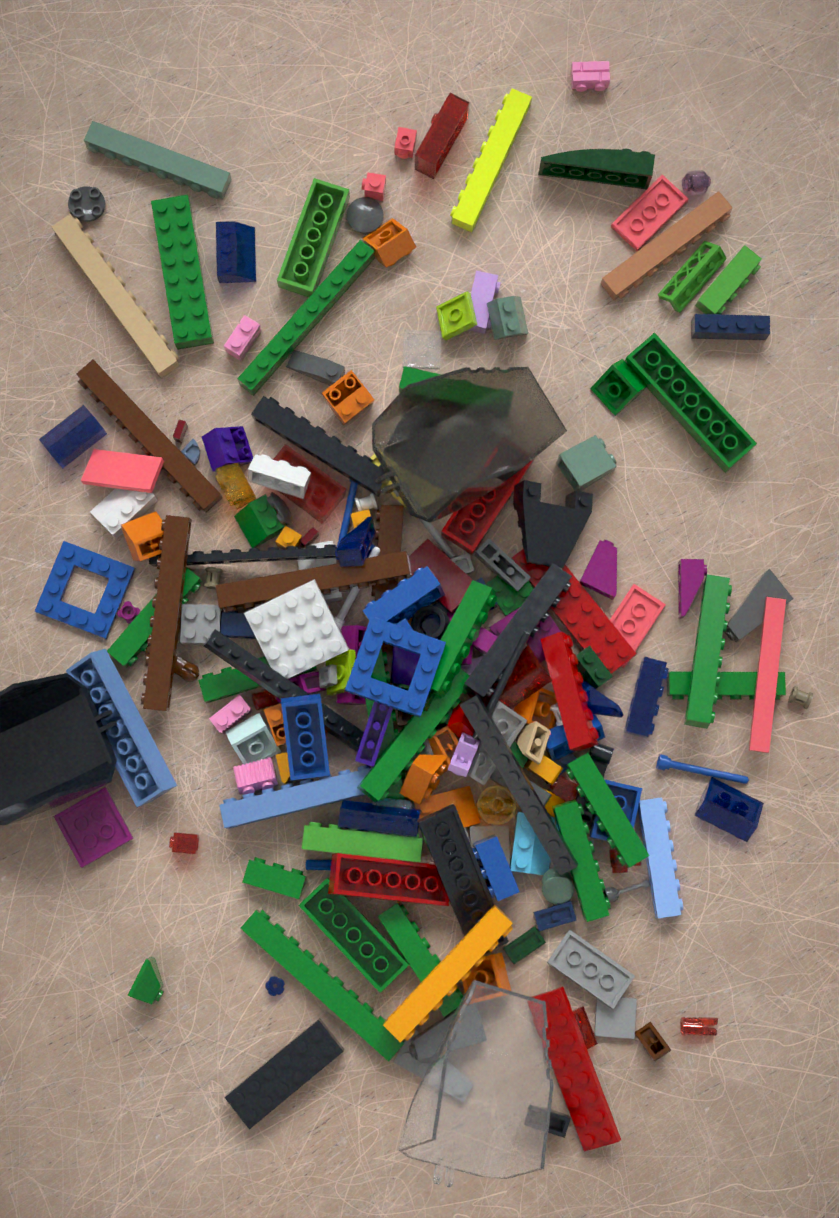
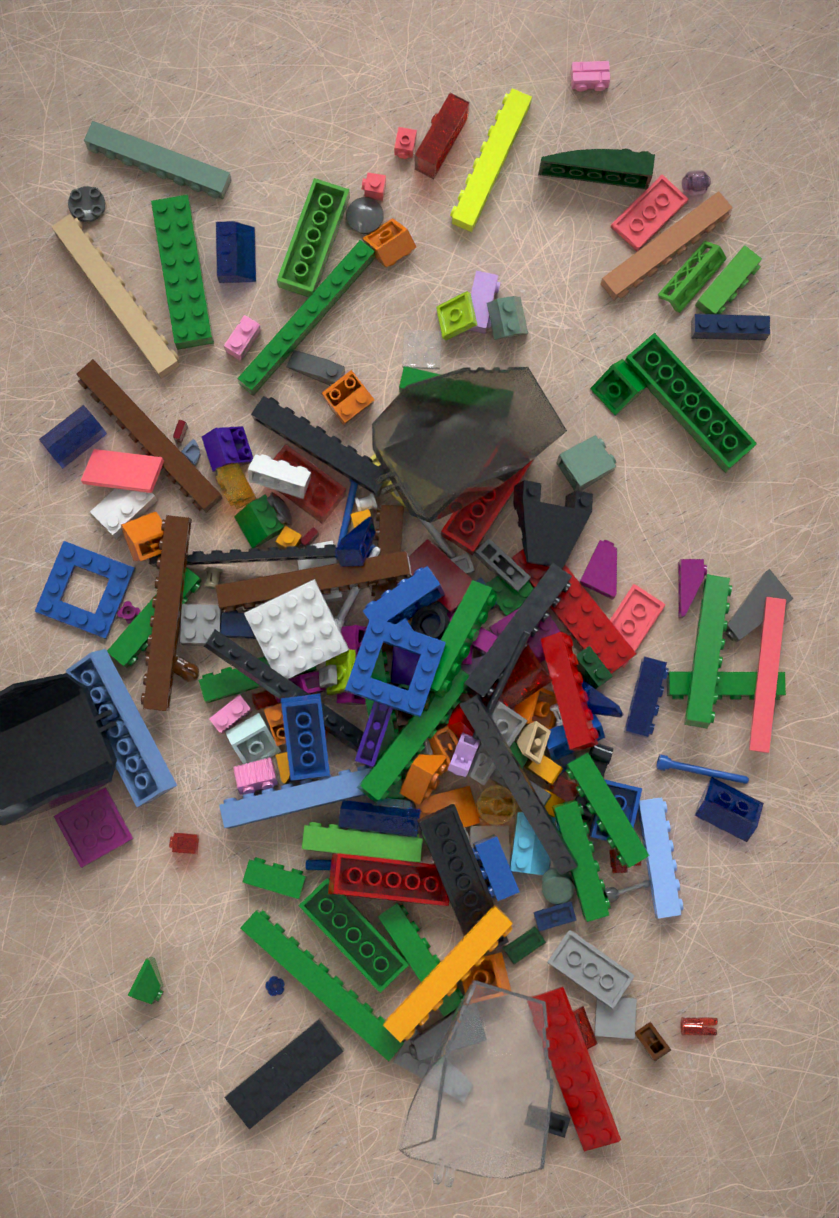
dark tan bush [788,686,813,709] -> none

